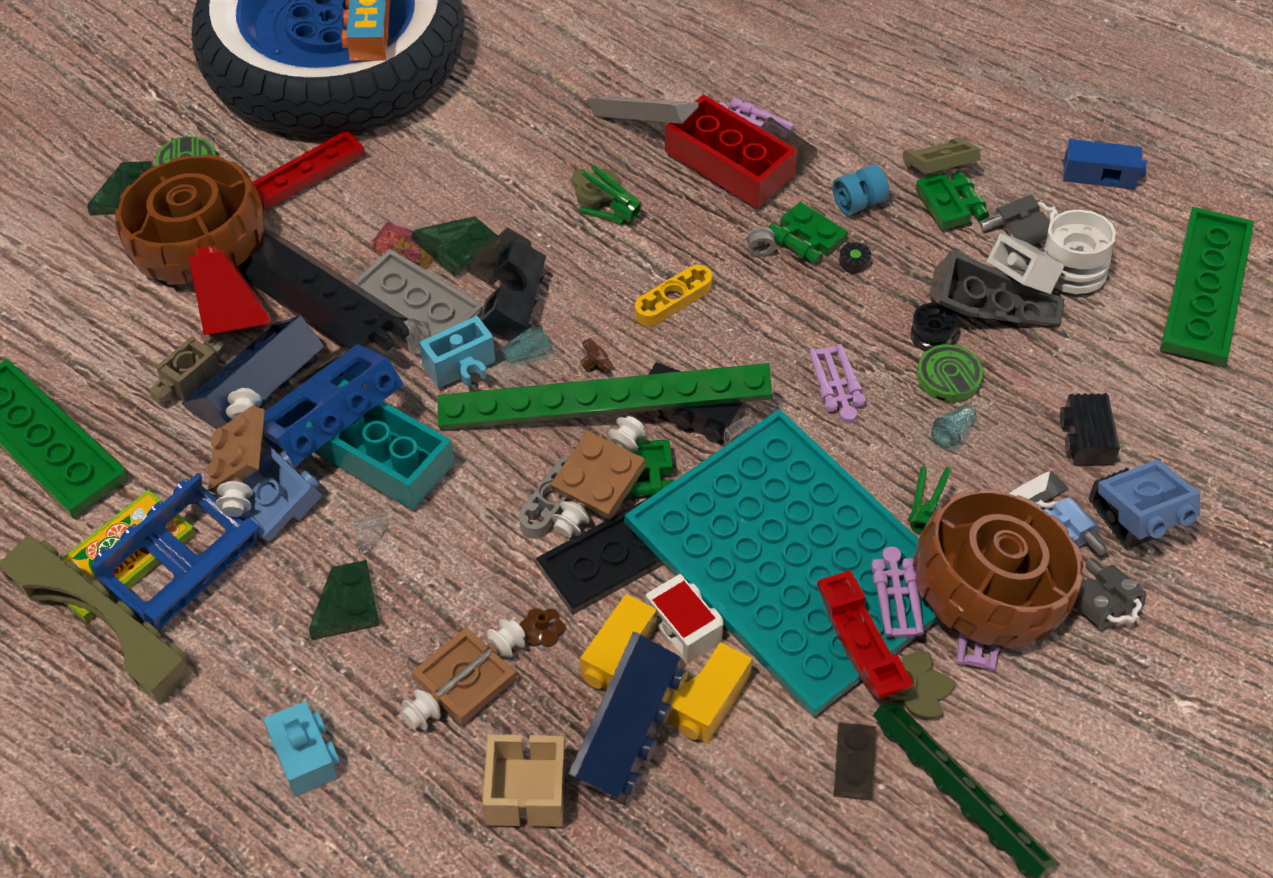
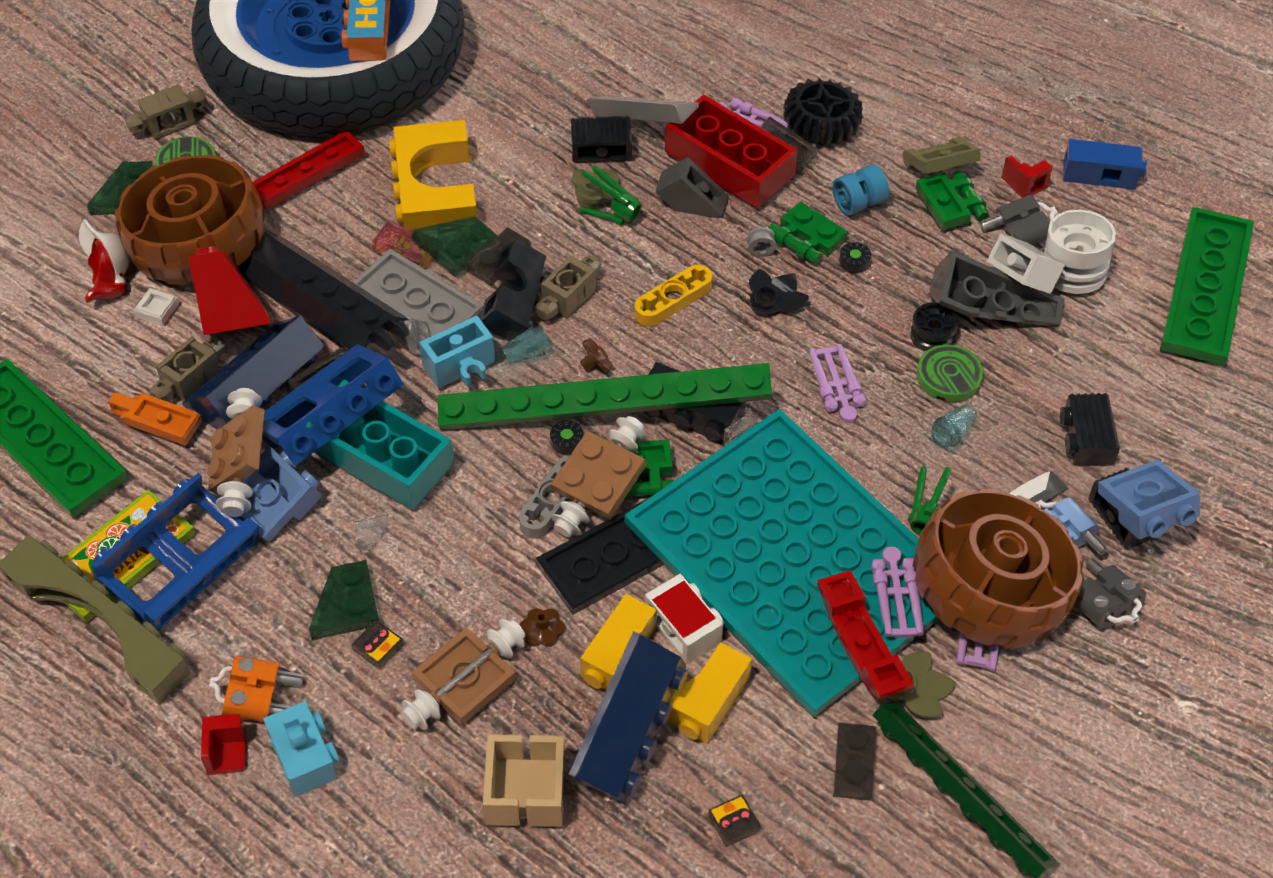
none -> hair [79,219,130,303]
none -> orange hinge [108,392,202,446]
none -> dark tan piece [125,84,208,139]
none -> white tile [134,288,180,326]
none -> red panel [201,714,246,775]
none -> orange piece [209,655,303,722]
none -> clear smoke tile [351,620,404,670]
none -> yellow arch [389,120,478,235]
none -> dark tan piece [536,255,601,320]
none -> black tile [550,421,584,454]
none -> black brick [571,115,632,162]
none -> dark grey slope [655,157,728,218]
none -> clear smoke tile [708,794,761,847]
none -> black plate [749,269,809,315]
none -> black gear [783,77,863,147]
none -> red panel [1001,155,1053,198]

